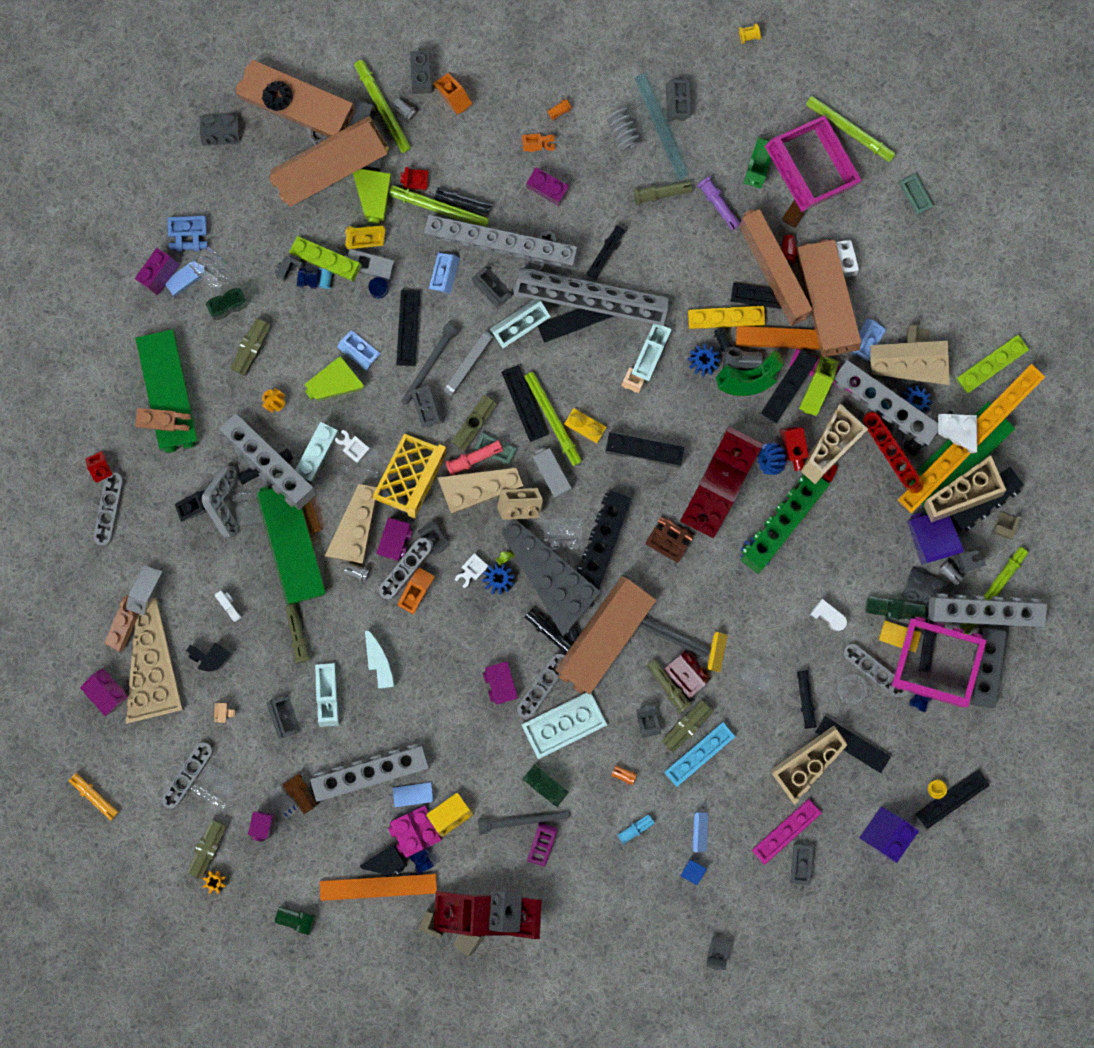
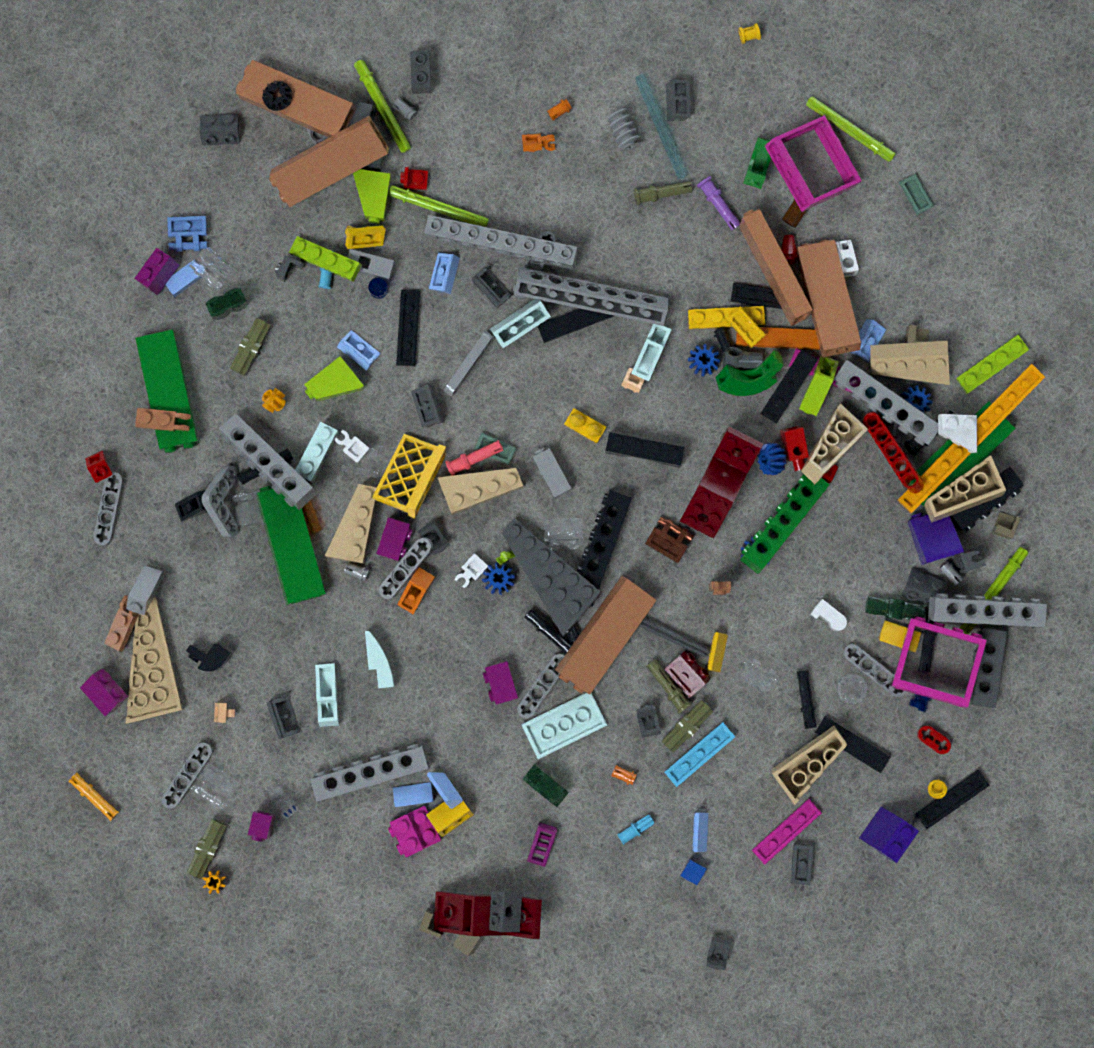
white plate [215,591,242,622] -> none
dark green piece [274,906,316,935] -> none
reddish brown piece [282,773,318,814] -> none
olive pin [284,604,312,664] -> none
clear blue wheel [297,268,319,289] -> none
orange tile [319,874,437,901] -> none
black slope [360,845,406,876] -> none
dark grey piece [402,323,459,404] -> none
clear blue wheel [409,849,434,874] -> none
orange slope [433,73,472,115] -> none
black pin [434,187,492,215] -> none
olive piece [451,395,497,452] -> none
dark grey piece [478,811,571,835] -> none
tan brick [497,488,543,520] -> none
black tile [501,365,548,442] -> none
lime axle [525,372,582,466] -> none
magenta brick [526,167,569,206] -> none
black pin [586,225,626,280] -> none
none -> light blue slope [427,772,463,809]
none -> nougat hinge [709,581,731,595]
none -> yellow plate [726,306,766,348]
none -> red beam [917,726,951,754]

